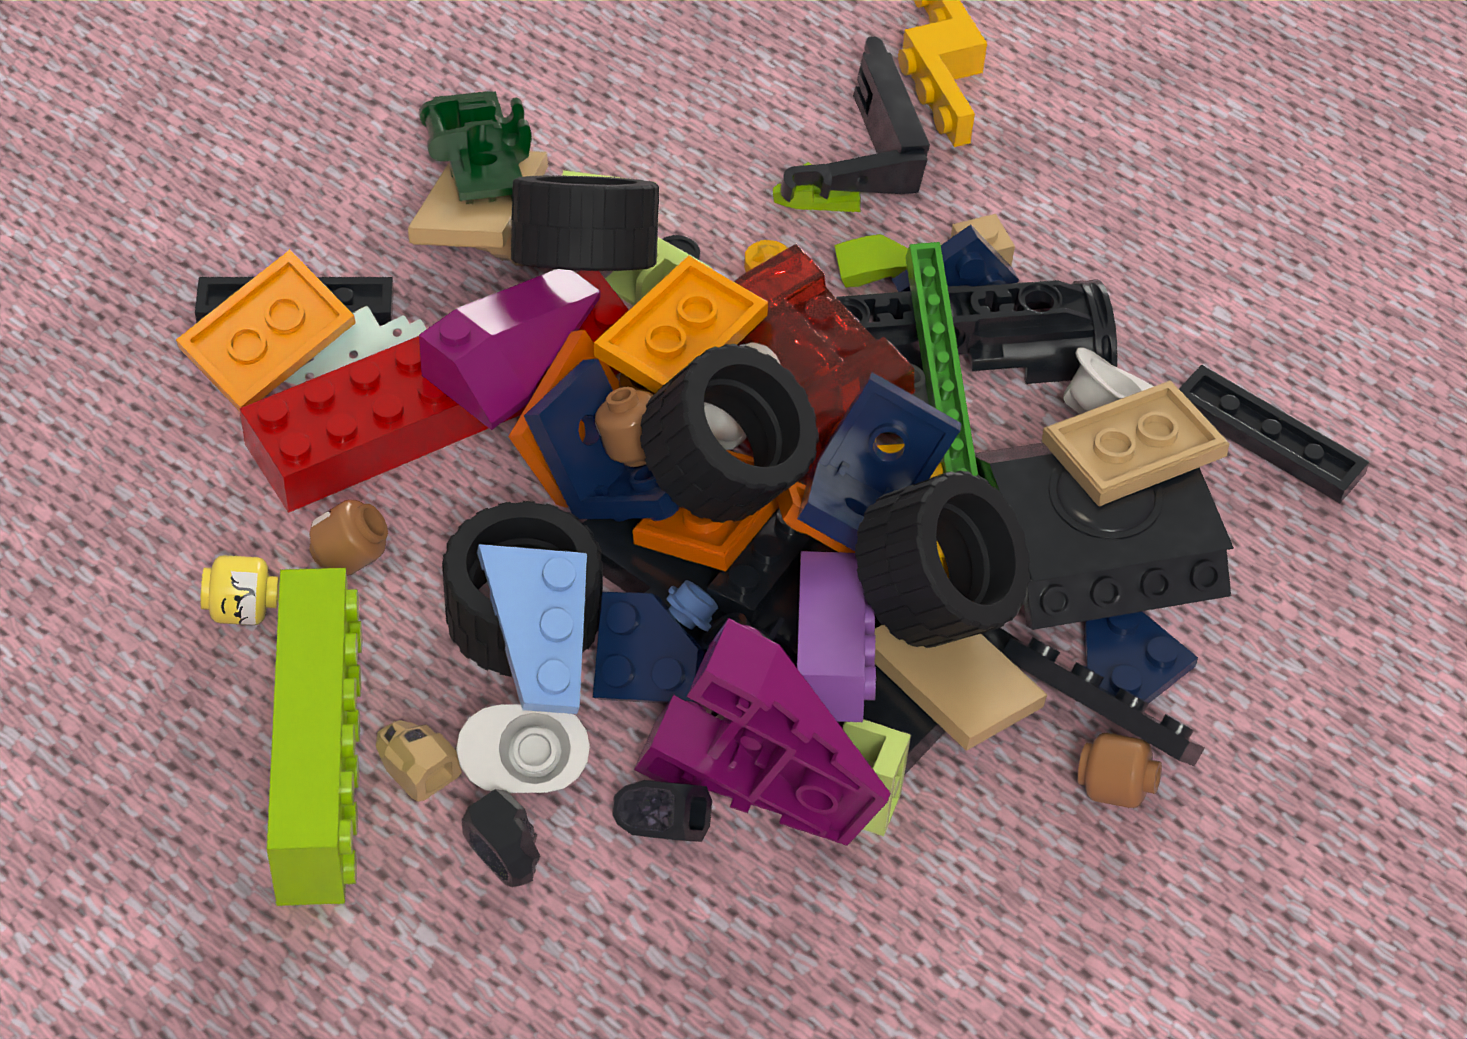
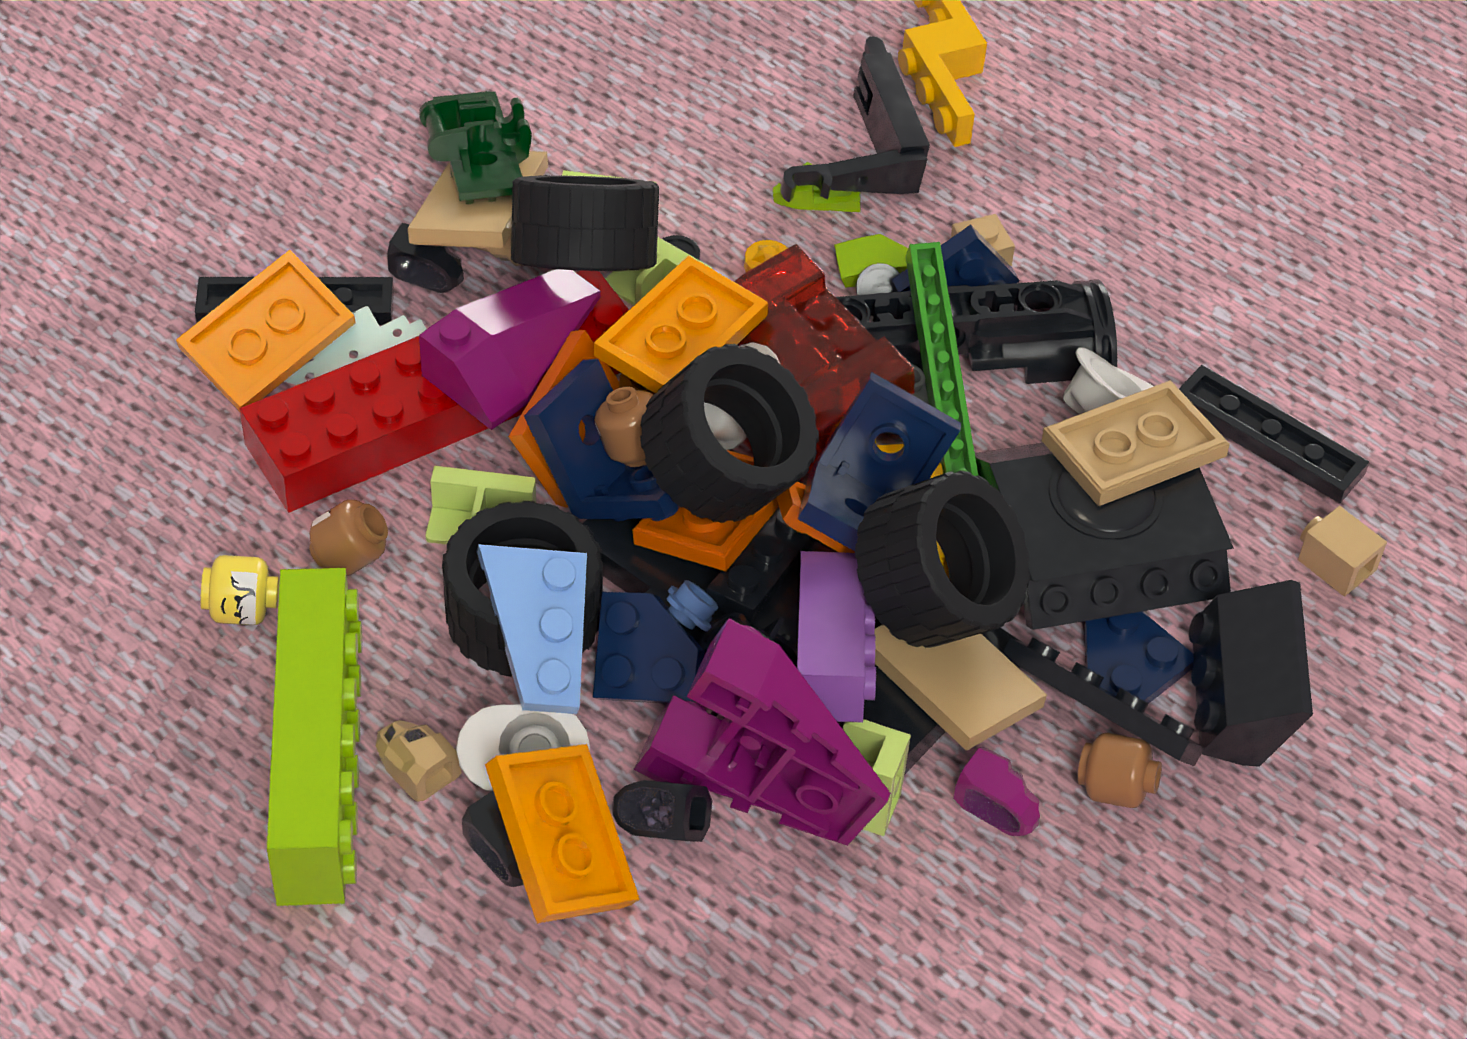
none -> black rock [387,223,464,293]
none -> yellowish green panel [425,466,536,544]
none -> light orange plate [485,744,640,924]
none -> piece [856,263,900,295]
none -> magenta rock [953,747,1040,836]
none -> black slope [1188,580,1313,767]
none -> tan brick [1298,505,1387,597]

